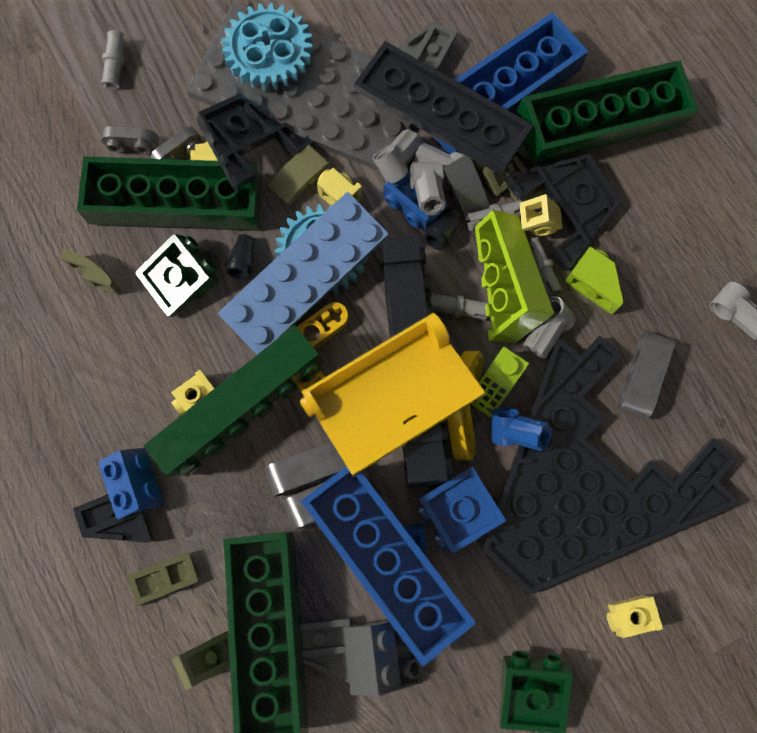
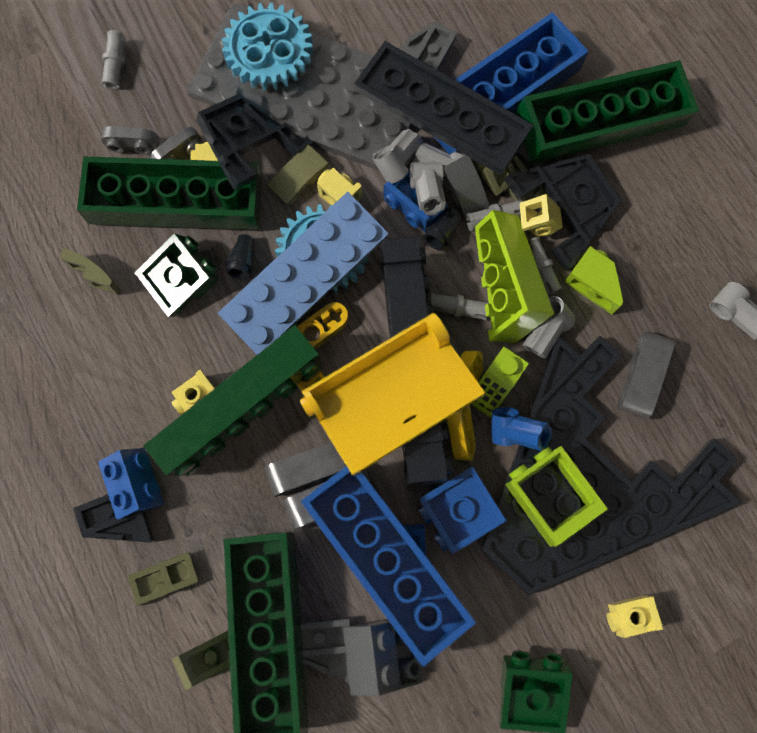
none -> lime window [505,446,608,547]

